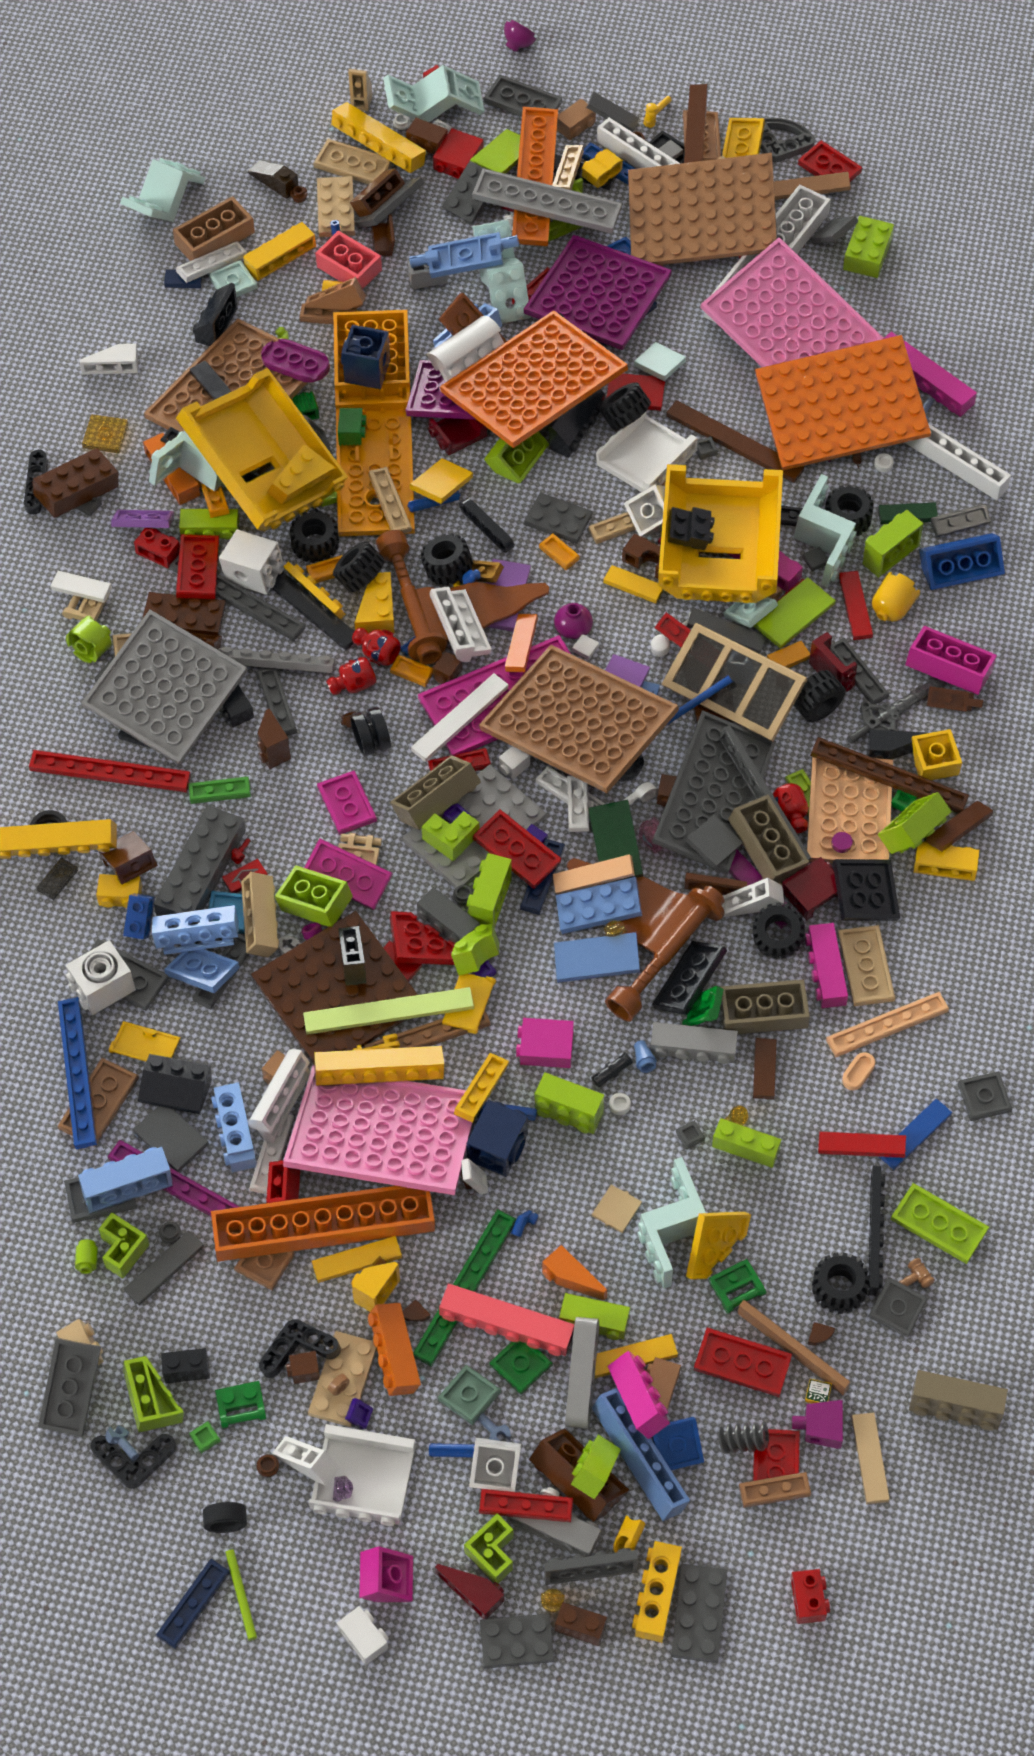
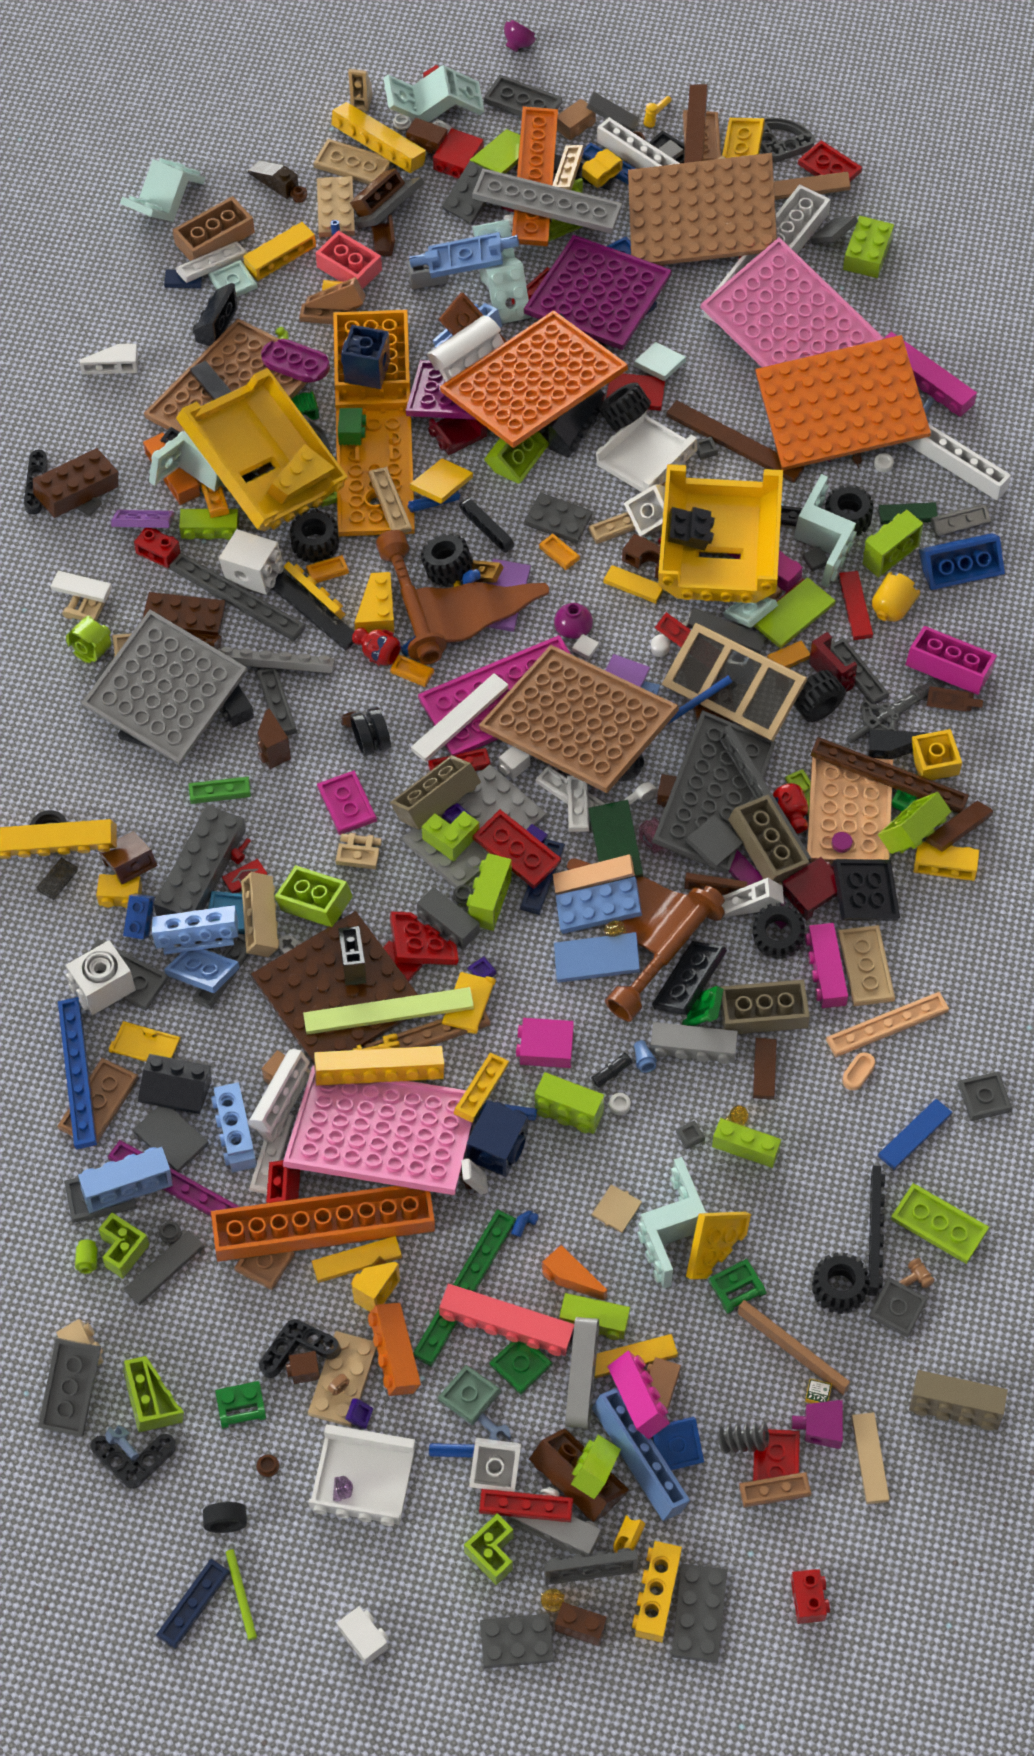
red plate [29,750,191,793] -> none
clear yellow tile [82,414,128,454] -> none
black brick [161,1348,210,1384] -> none
red tile [176,534,219,599] -> none
bright green tile [189,1421,221,1454] -> none
white slope [272,1436,340,1485] -> none
magenta tile [301,923,323,940] -> none
dark pink tile [304,838,393,910] -> none
red piece [326,657,377,695] -> none
black tyre [333,541,385,593] -> none
dark pink slope [359,1546,413,1602] -> none
reddish brown tile [403,1300,431,1322] -> none
white brick [430,587,492,662] -> none
reddish brown brick [433,651,463,684] -> none
dark red slope [435,1564,505,1619] -> none
lime brick [451,923,500,975] -> none
tile [505,614,538,672] -> none
red plate [693,1327,792,1397] -> none
reddish brown tile [808,1322,835,1346] -> none
red tile [818,1132,906,1158] -> none

